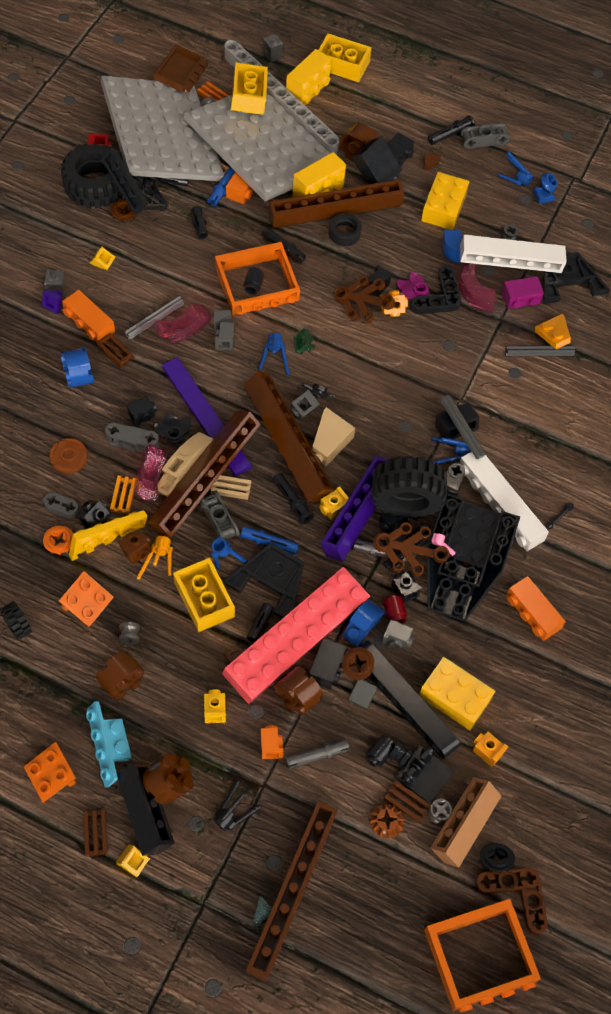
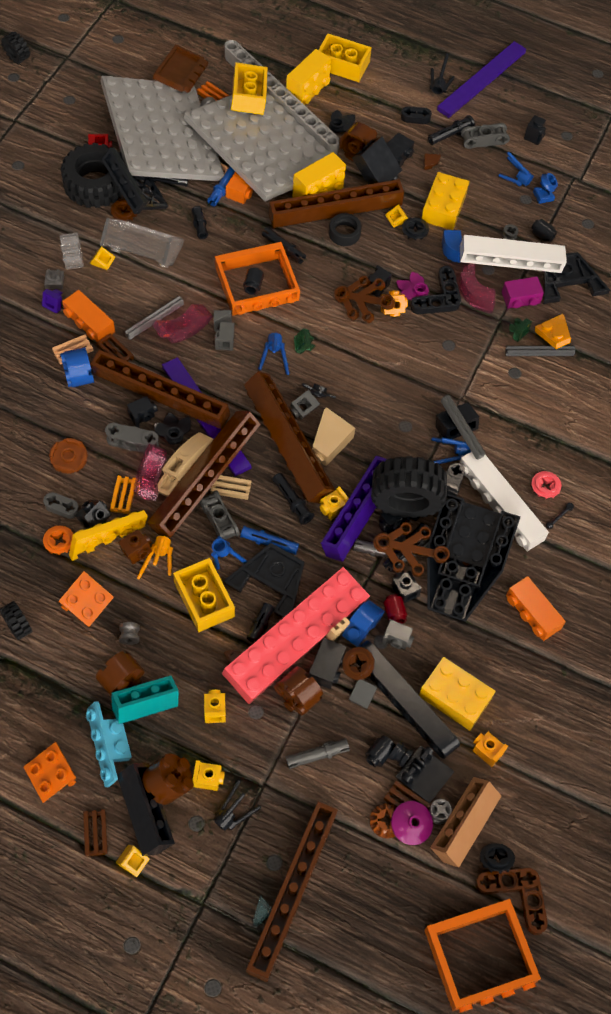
orange brick [260,725,283,759] -> none
flat silver brick [263,34,284,62] -> none
bright pink hand [432,533,455,556] -> none
none -> black tyre [1,31,30,64]
none -> light nougat tile [52,335,93,365]
none -> clear gear [60,232,84,270]
none -> reddish brown brick [90,350,231,430]
none -> clear windscreen [100,217,184,268]
none -> teal brick [112,676,179,724]
none -> yellow brick [192,760,225,791]
none -> tan tile [325,617,350,641]
none -> black plate [329,110,355,133]
none -> yellow slope [385,204,409,227]
none -> magenta dish [391,801,433,845]
none -> black beam [401,106,432,124]
none -> black gear [402,217,429,241]
none -> black plant [429,53,455,94]
none -> dark purple tile [437,41,526,118]
none -> clear green tile [509,318,532,342]
none -> black brick [524,115,546,145]
none -> black brick [531,219,557,243]
none -> coral gear [531,471,561,499]

